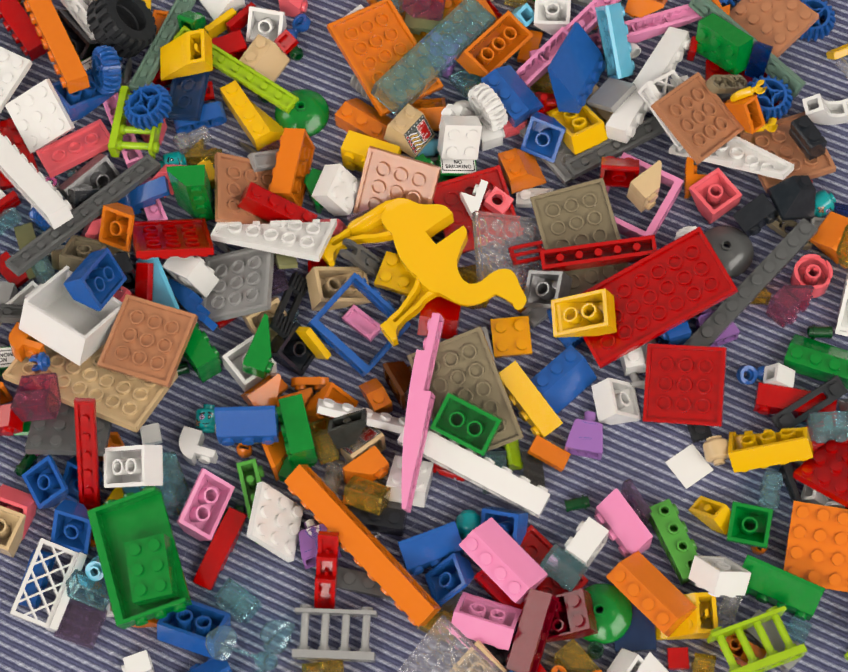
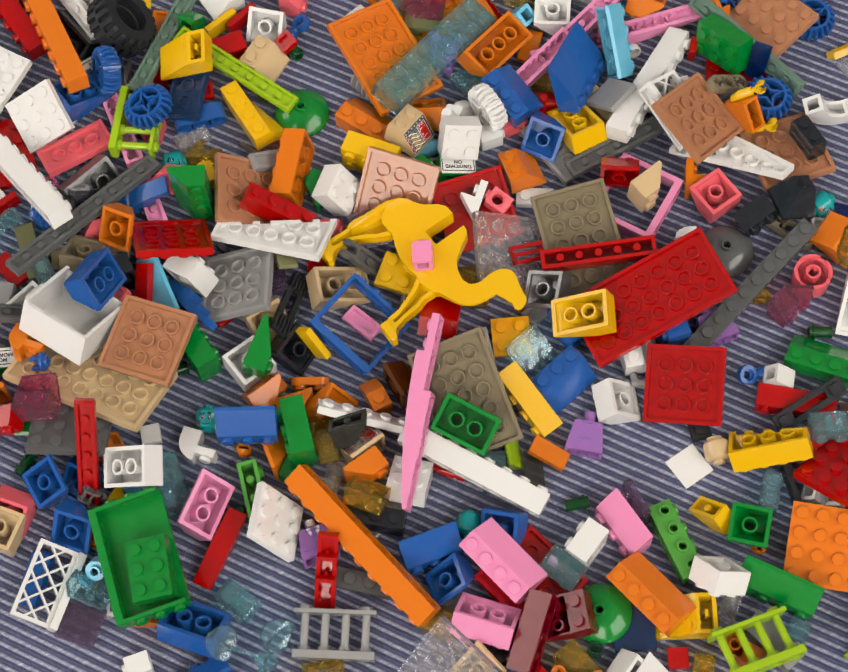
none -> dark grey piece [77,485,107,510]
none -> bright pink brick [412,239,434,271]
none -> clear light blue plate [505,324,557,379]

